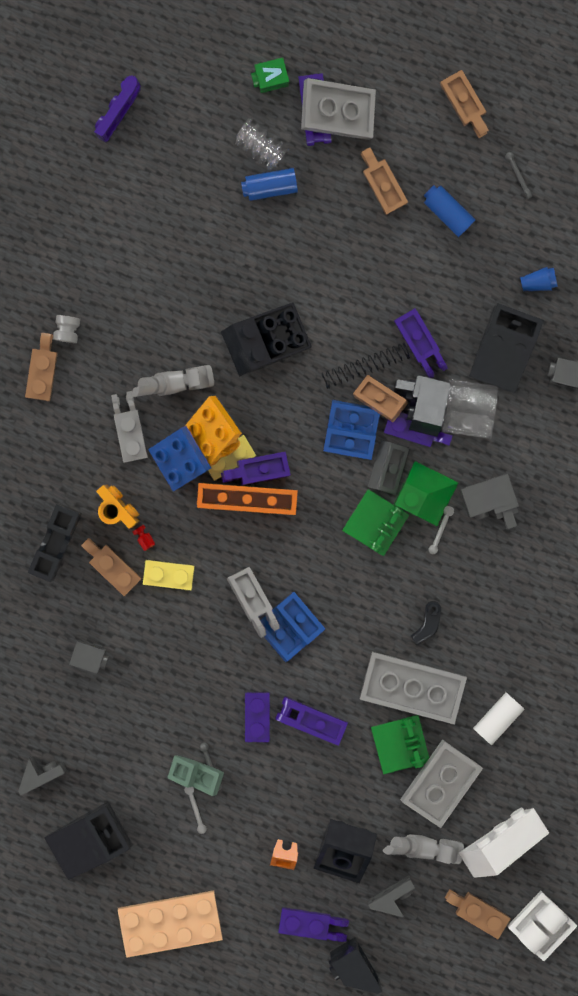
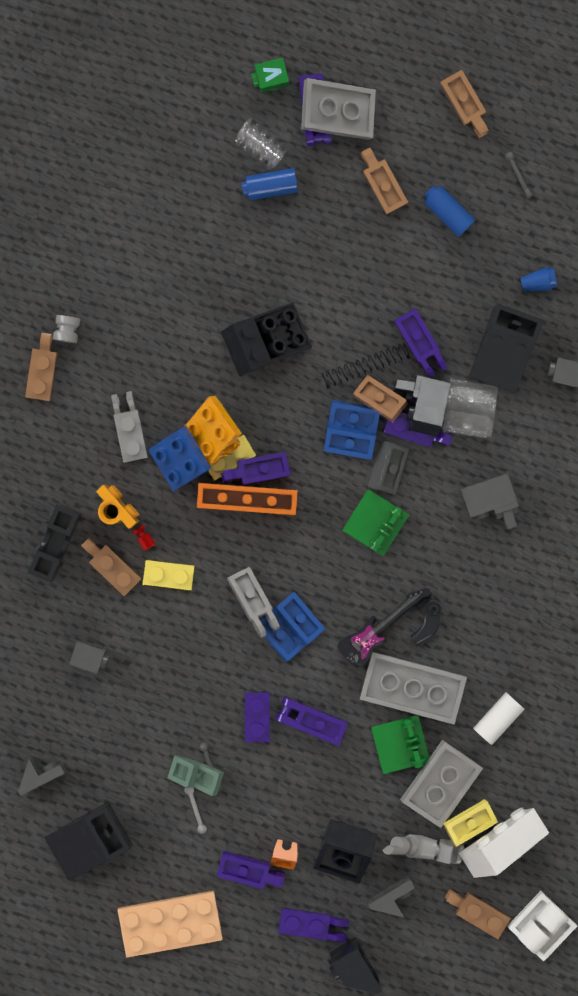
dark purple hinge [94,75,141,142] -> none
light grey piece [131,365,214,397] -> none
green slope [393,461,458,526] -> none
light grey hinge [429,506,454,554] -> none
none -> dark purple plate [216,851,285,889]
none -> black piece [337,588,432,667]
none -> light yellow plate [443,799,498,847]

